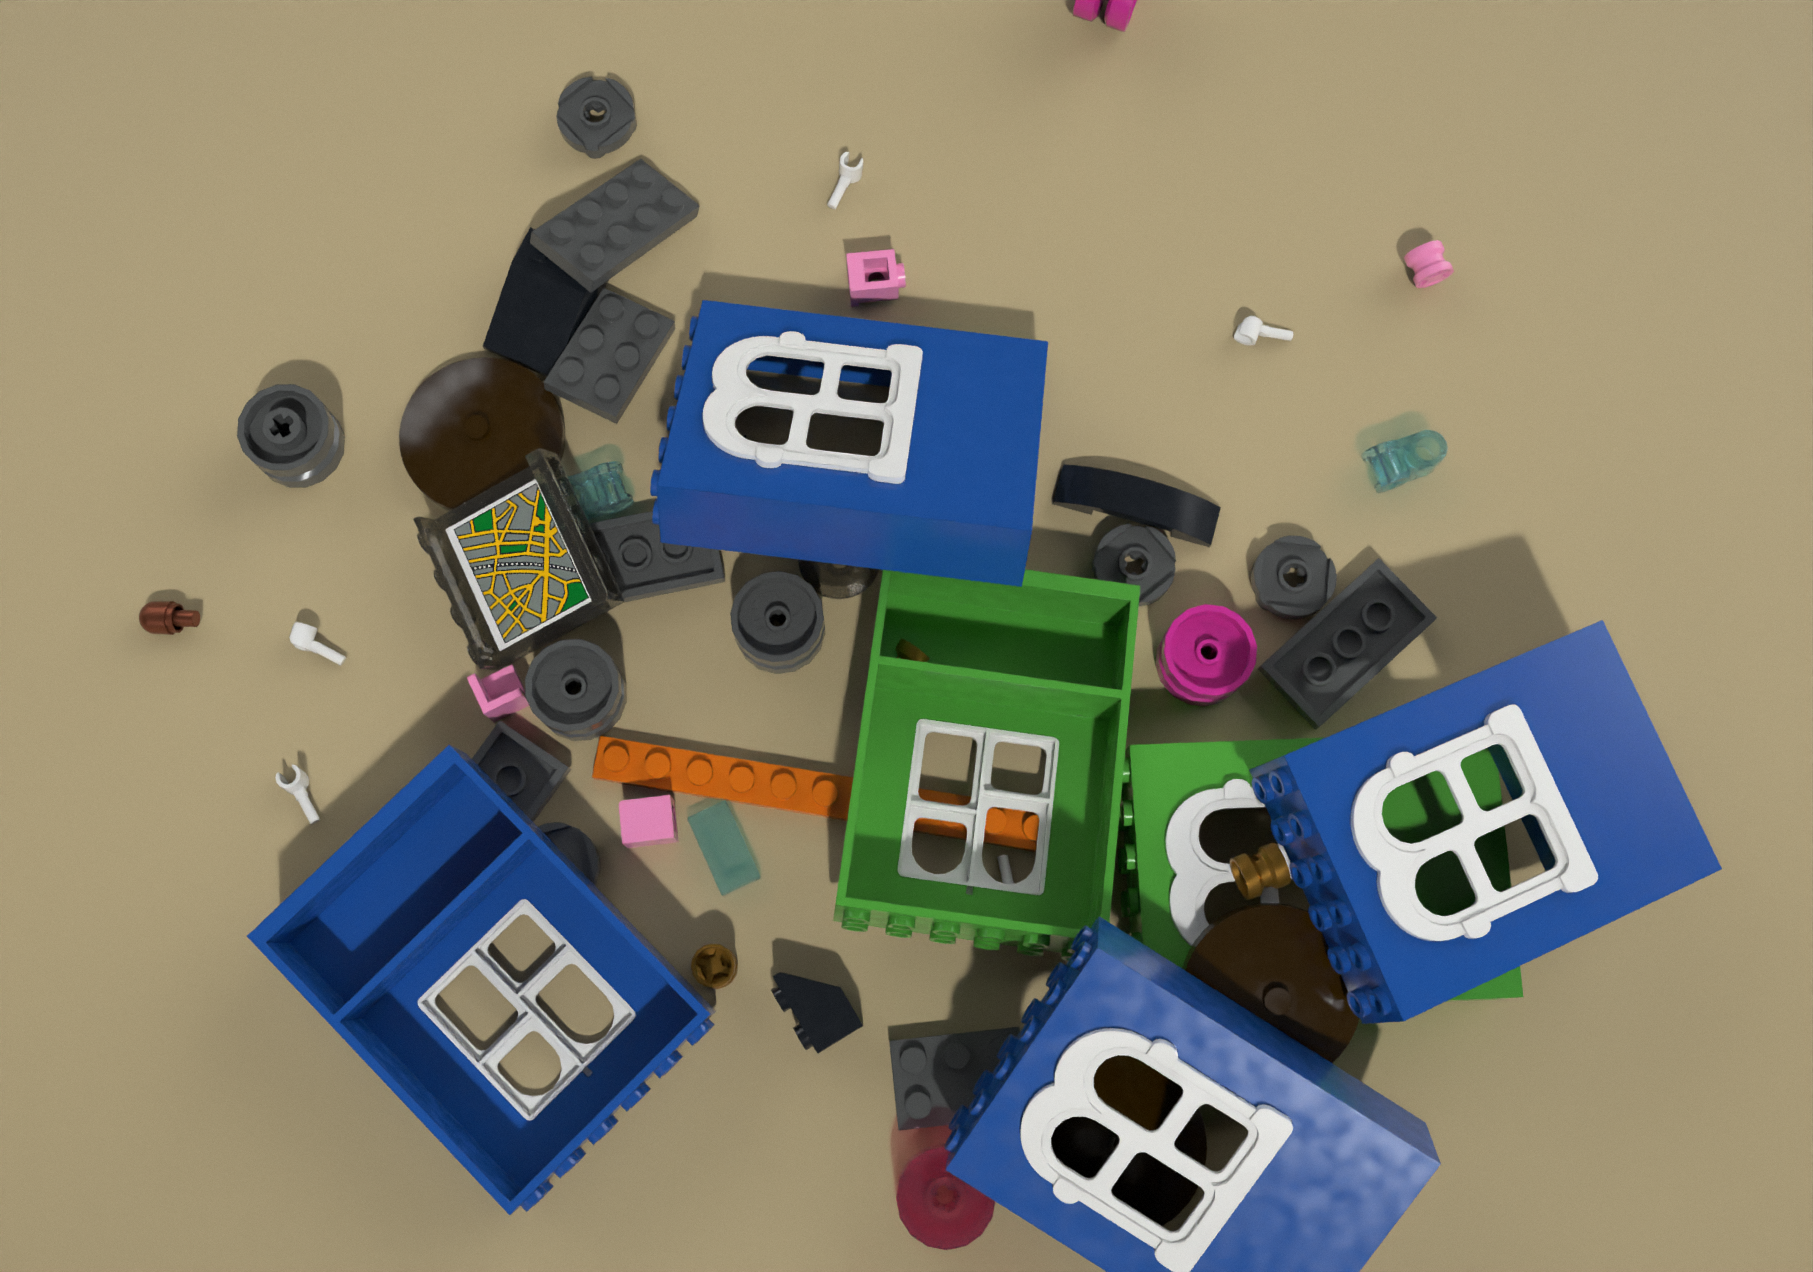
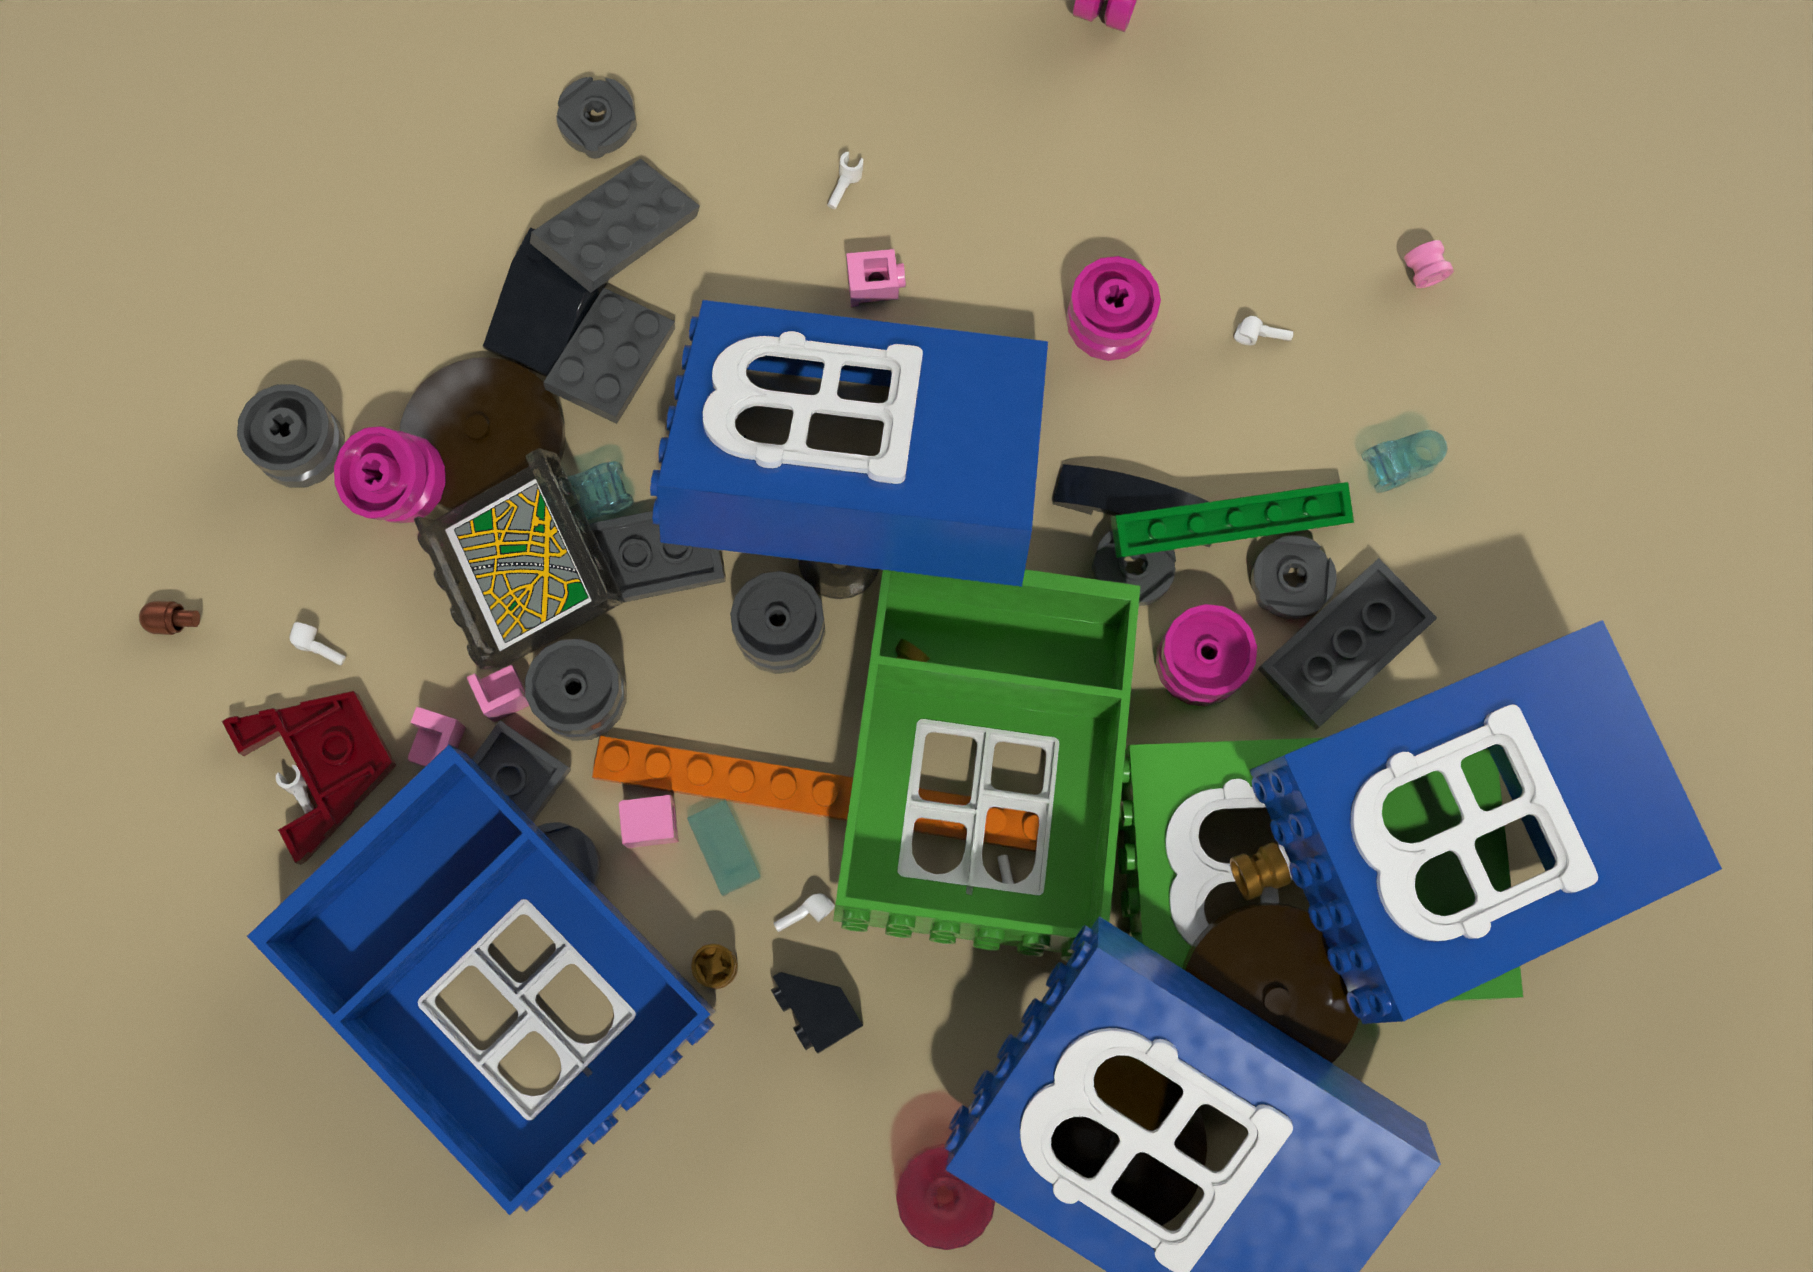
dark grey plate [889,1027,1020,1131] -> none
none -> dark red wing [222,691,397,865]
none -> dark pink wheel [334,426,445,523]
none -> bright pink panel [408,707,466,767]
none -> white hand [774,893,835,932]
none -> dark pink wheel [1066,256,1161,361]
none -> green plate [1111,482,1354,558]

